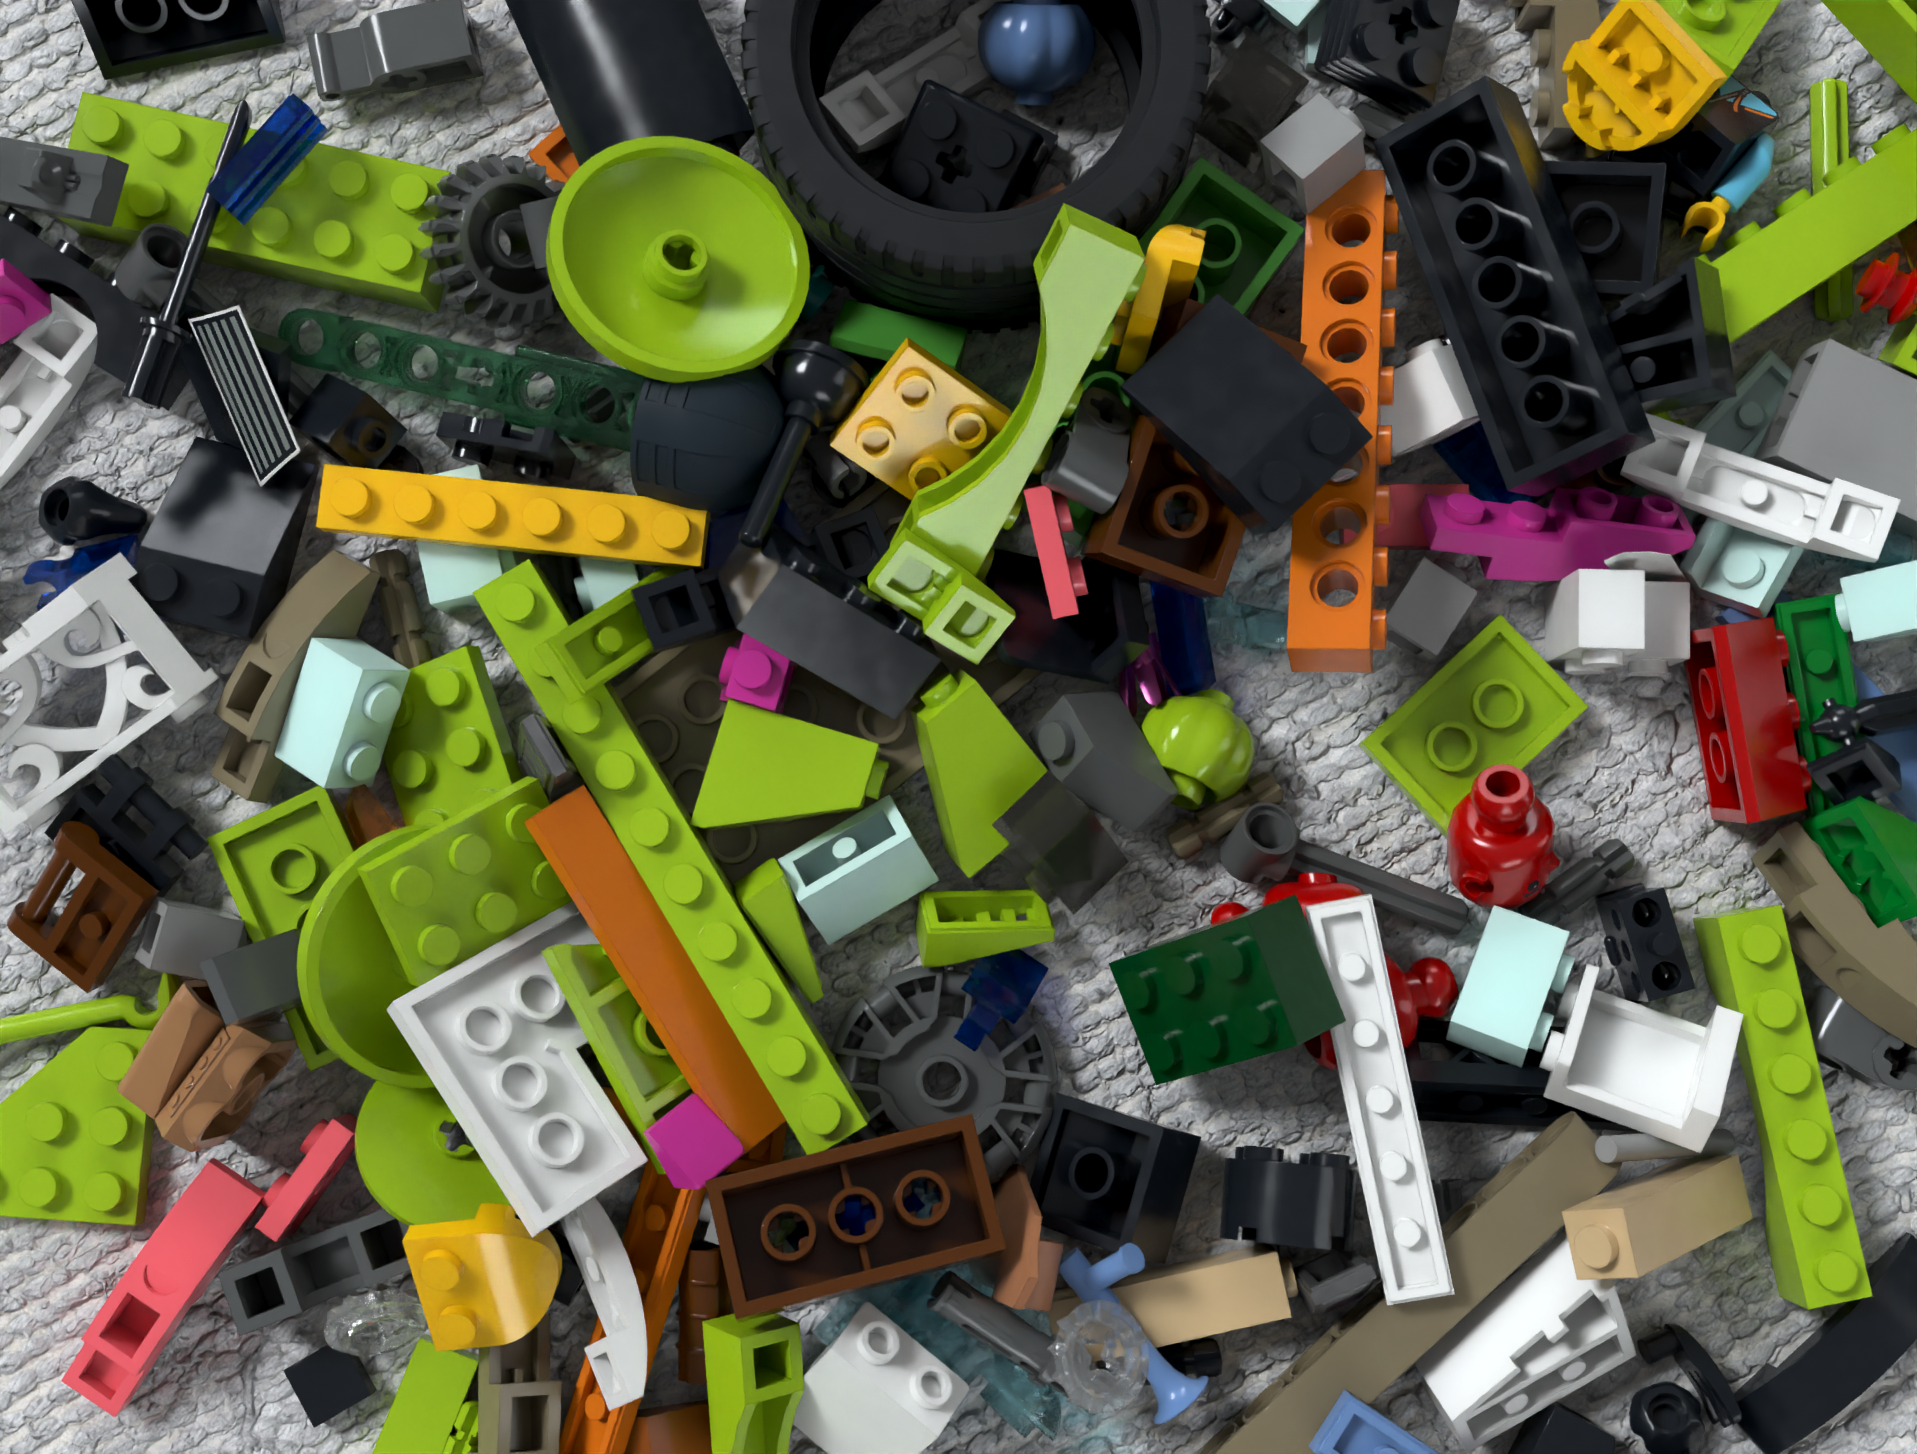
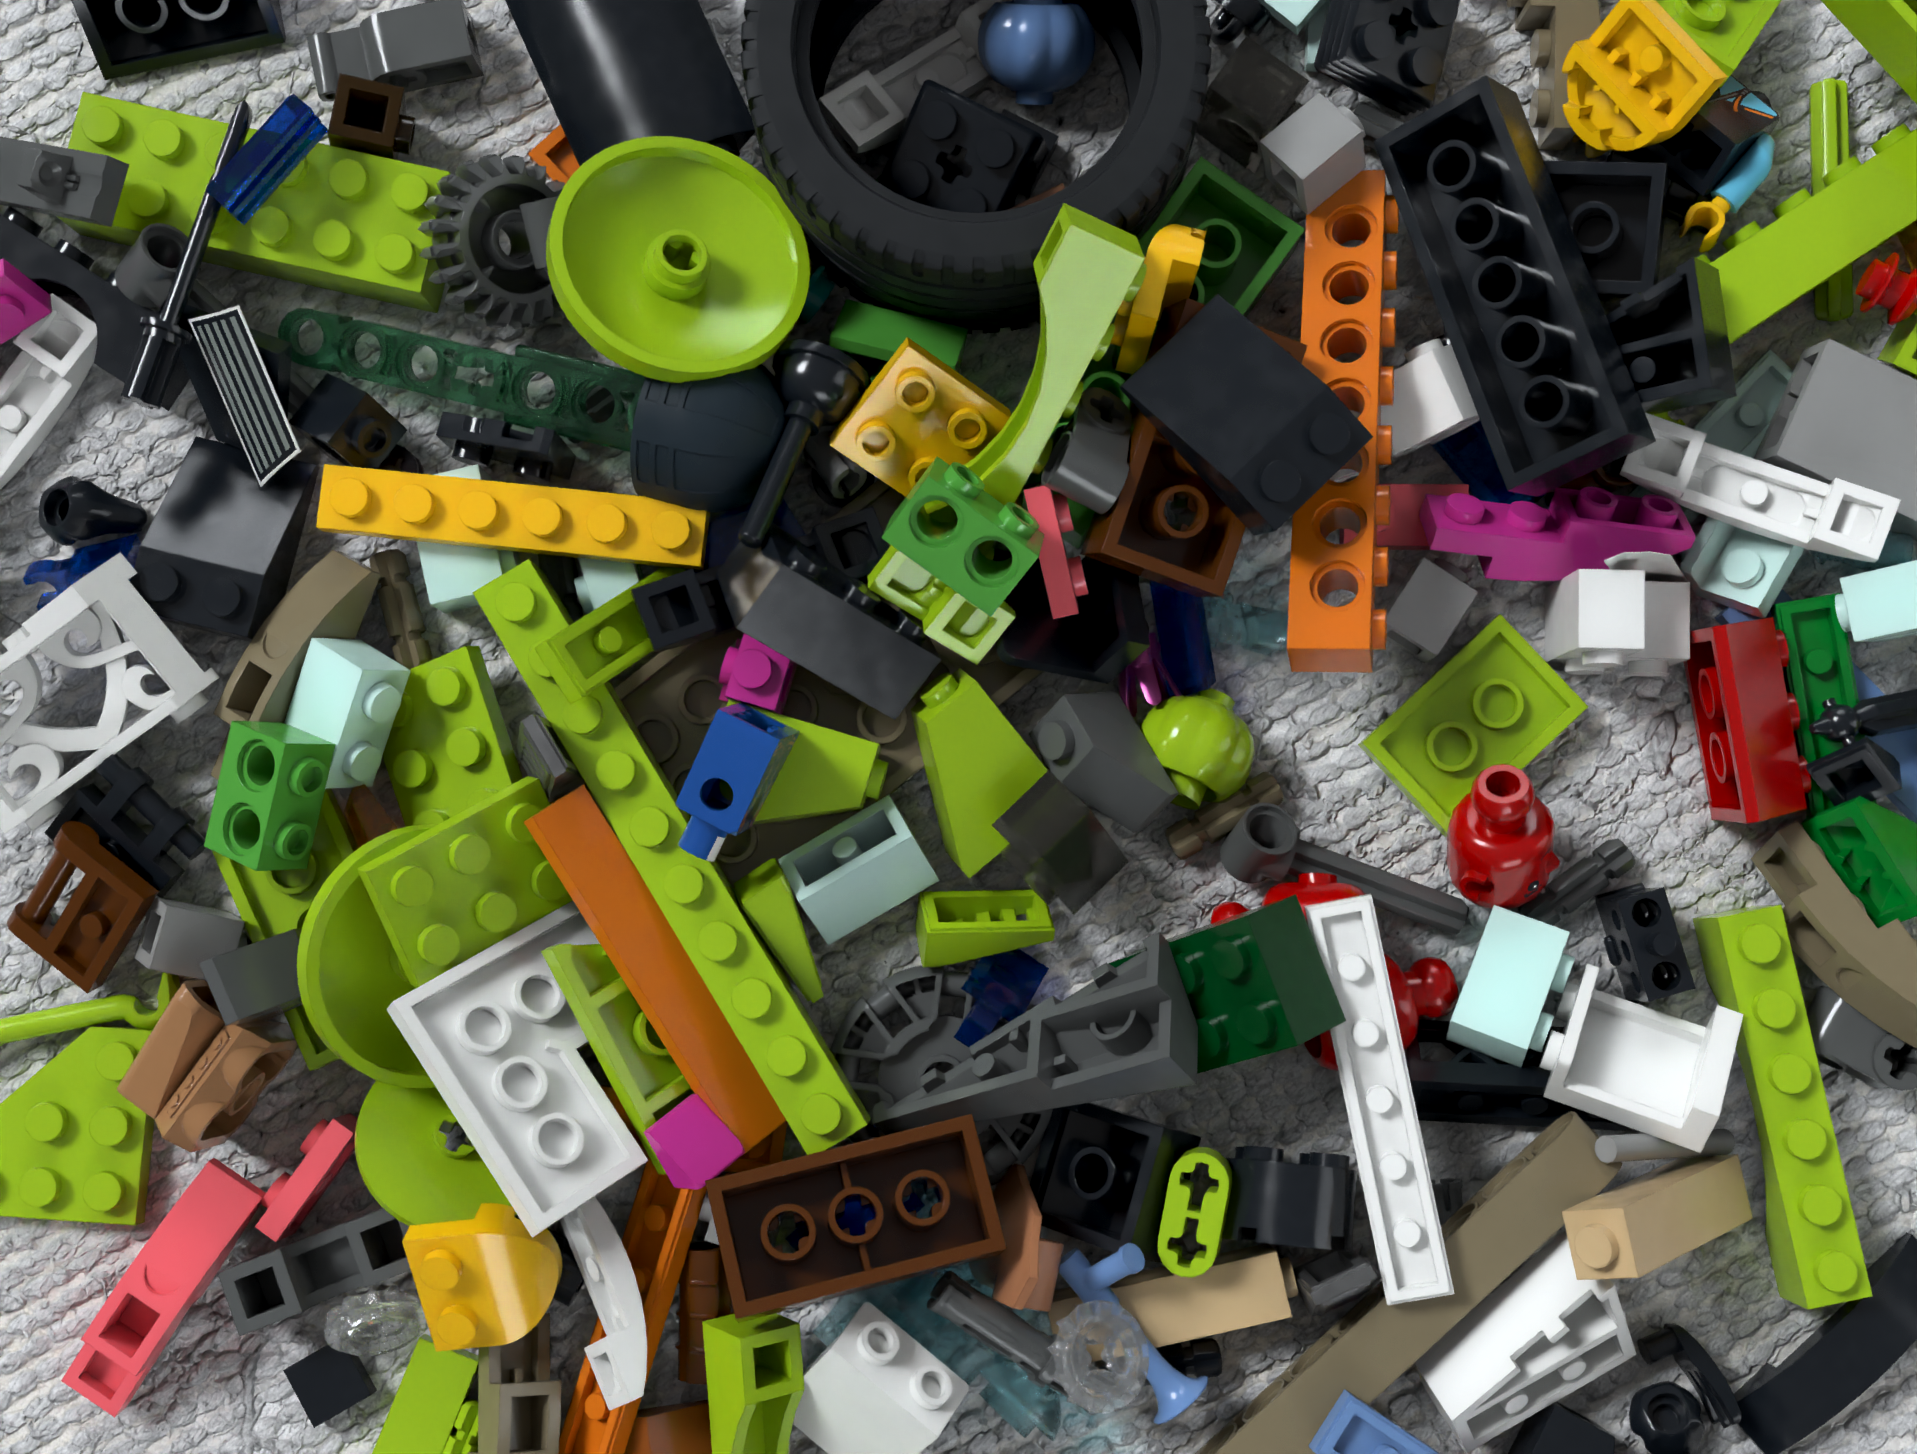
none -> bright green brick [204,721,336,871]
none -> dark brown brick [328,73,416,160]
none -> blue torso [676,702,800,862]
none -> dark grey wedge [872,932,1198,1135]
none -> bright green brick [882,456,1044,617]
none -> lime beam [1158,1147,1232,1278]

